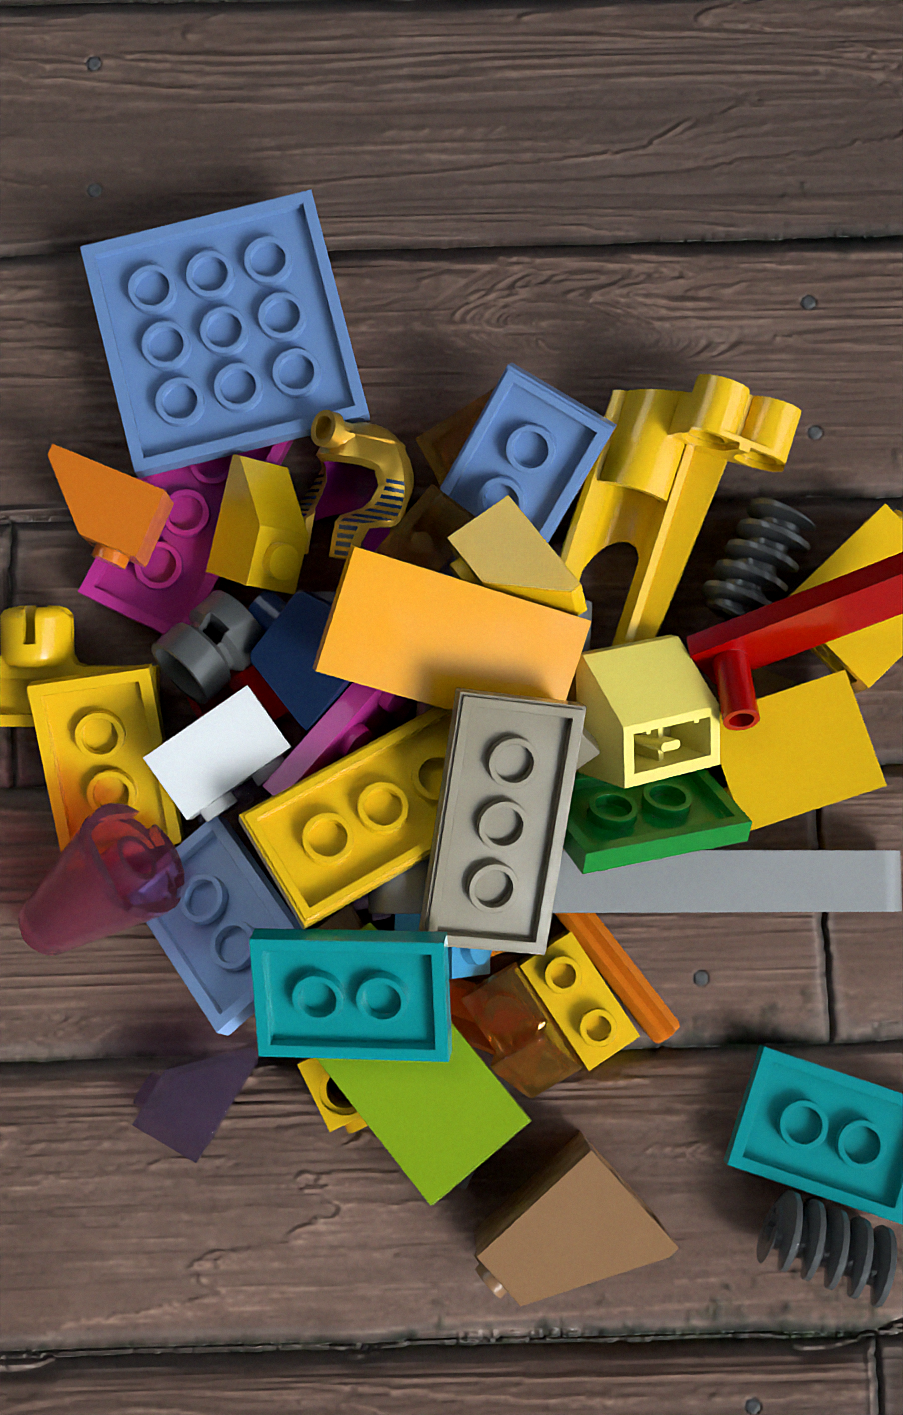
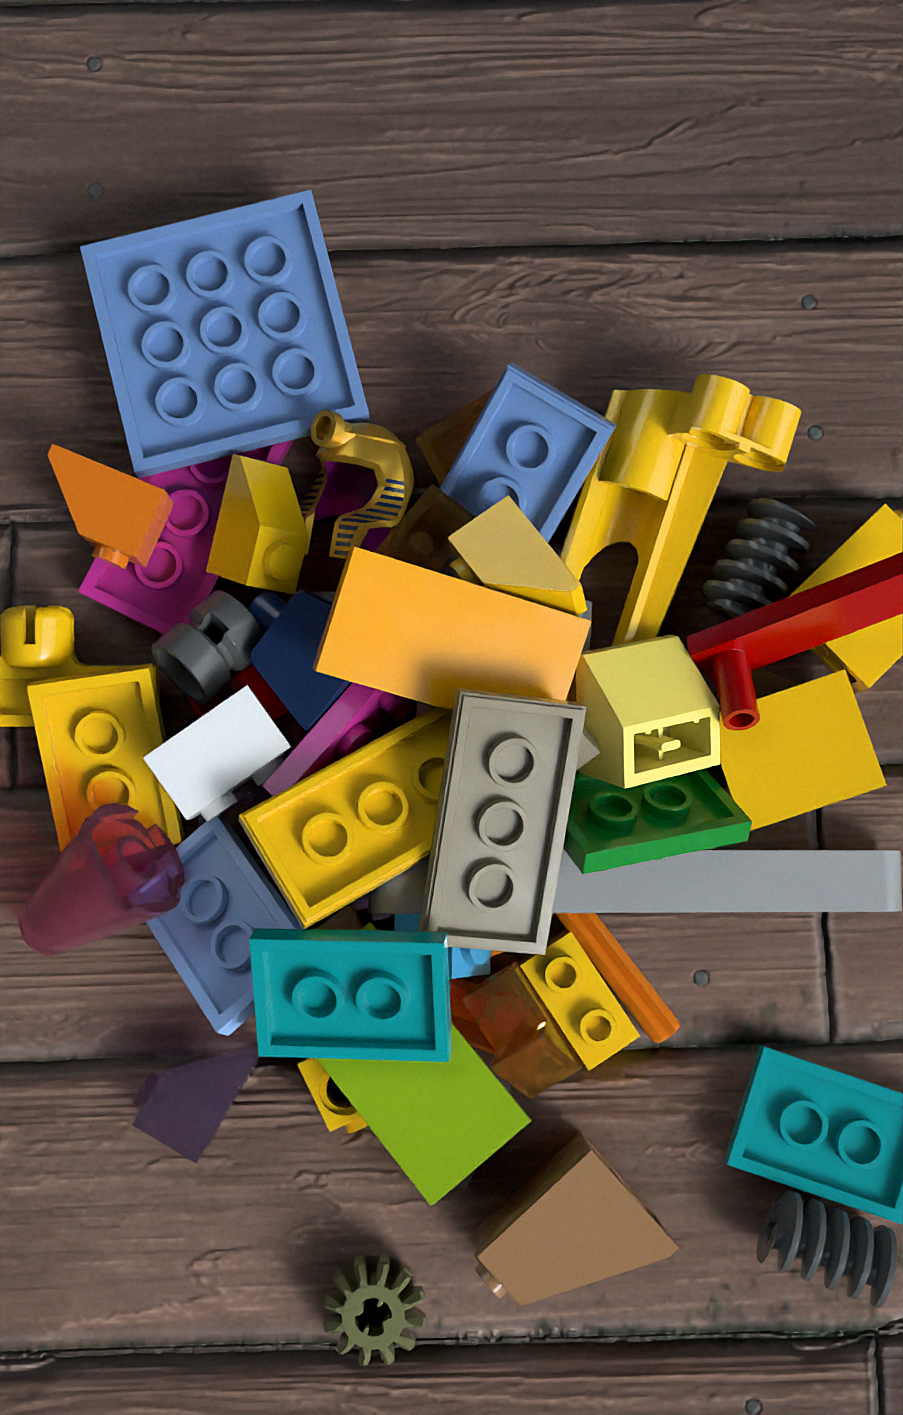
none -> olive gear [322,1254,426,1366]

